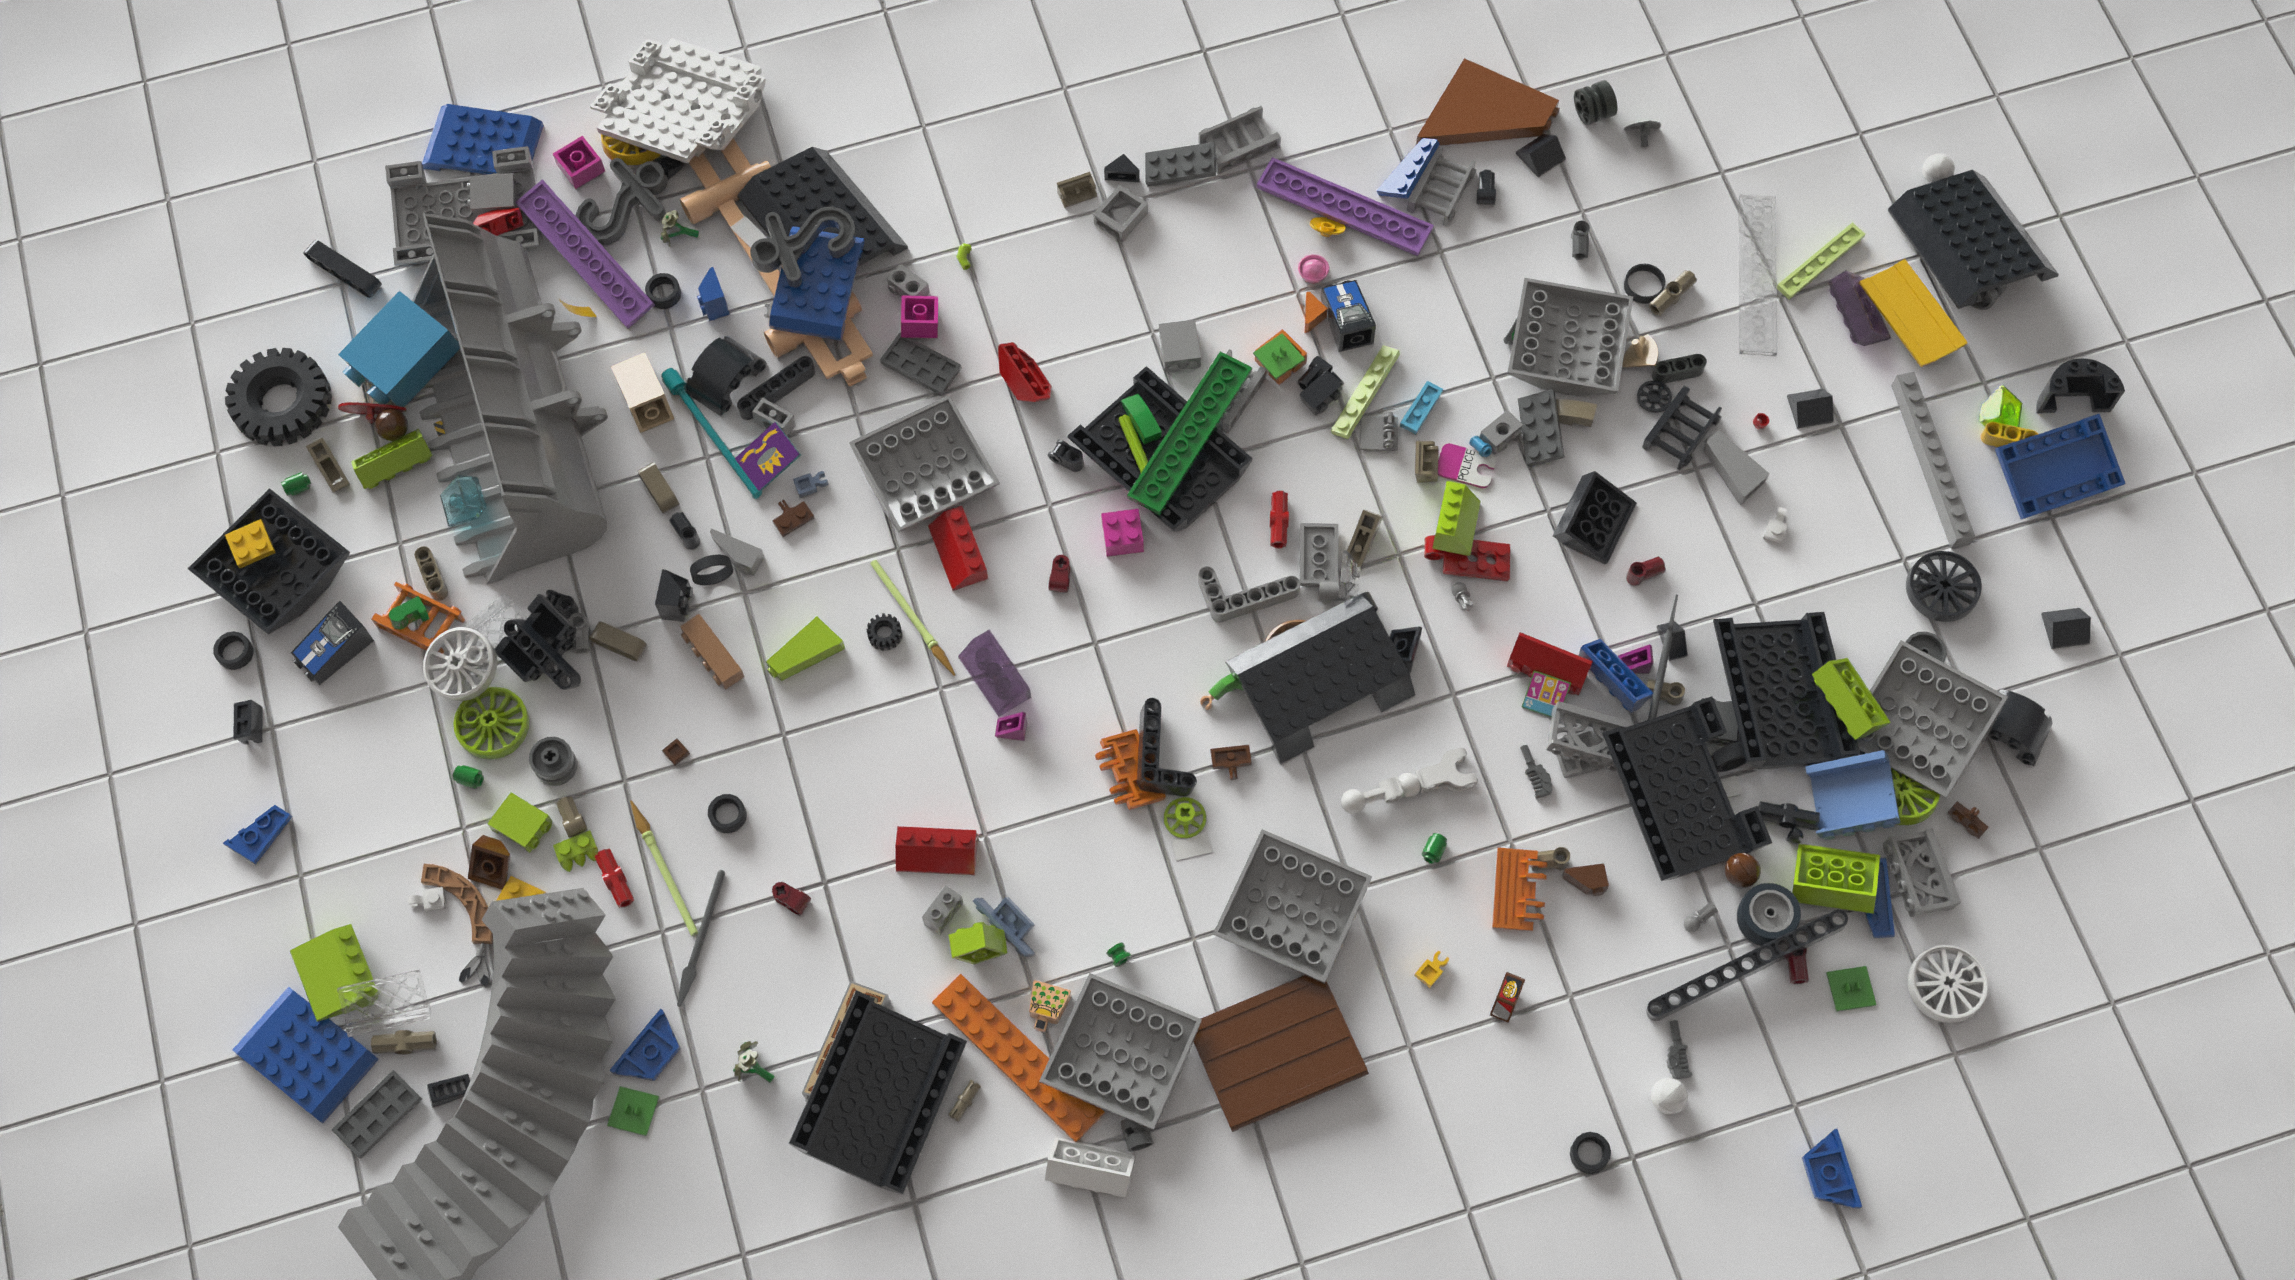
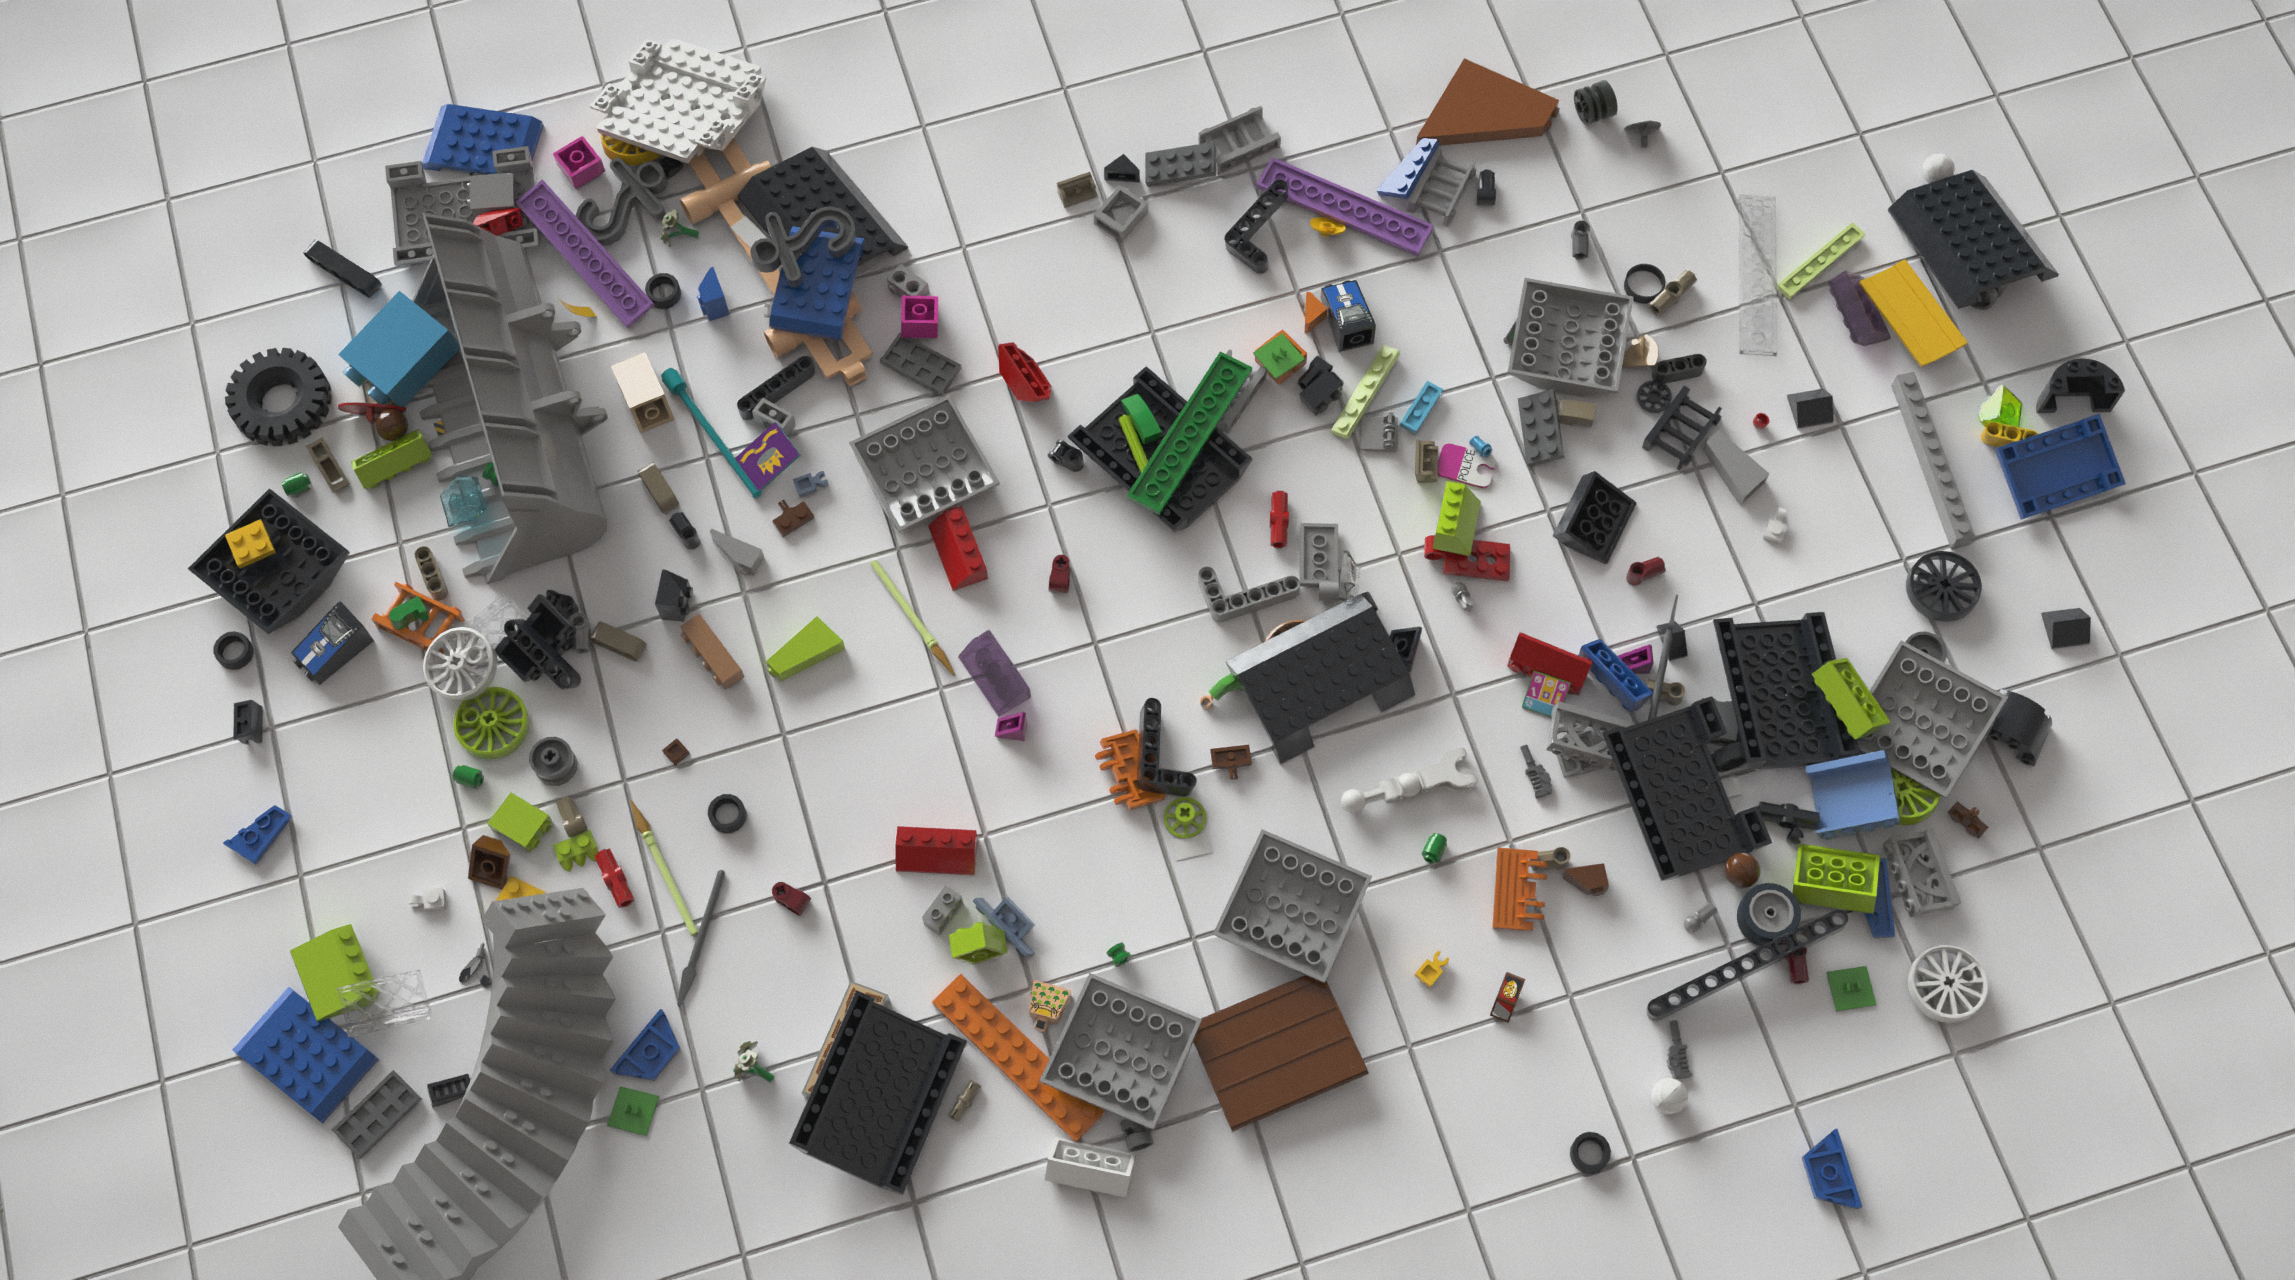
dark tan piece [371,1030,437,1055] -> none
medium nougat tile [421,864,493,944] -> none
black cylinder [686,336,767,416] -> none
black tyre [690,554,733,586] -> none
black tyre [866,613,902,651] -> none
lime arm [956,243,972,270] -> none
dark pink brick [1101,509,1144,557] -> none
light grey brick [1159,320,1201,371] -> none
bright pink hat [1298,254,1330,284] -> none
dark tan slope [1342,510,1383,569] -> none
light grey brick [1480,410,1523,455] -> none
black slope [1516,134,1566,177] -> none
none -> green wheel [482,462,498,486]
none -> black beam [1224,180,1289,274]

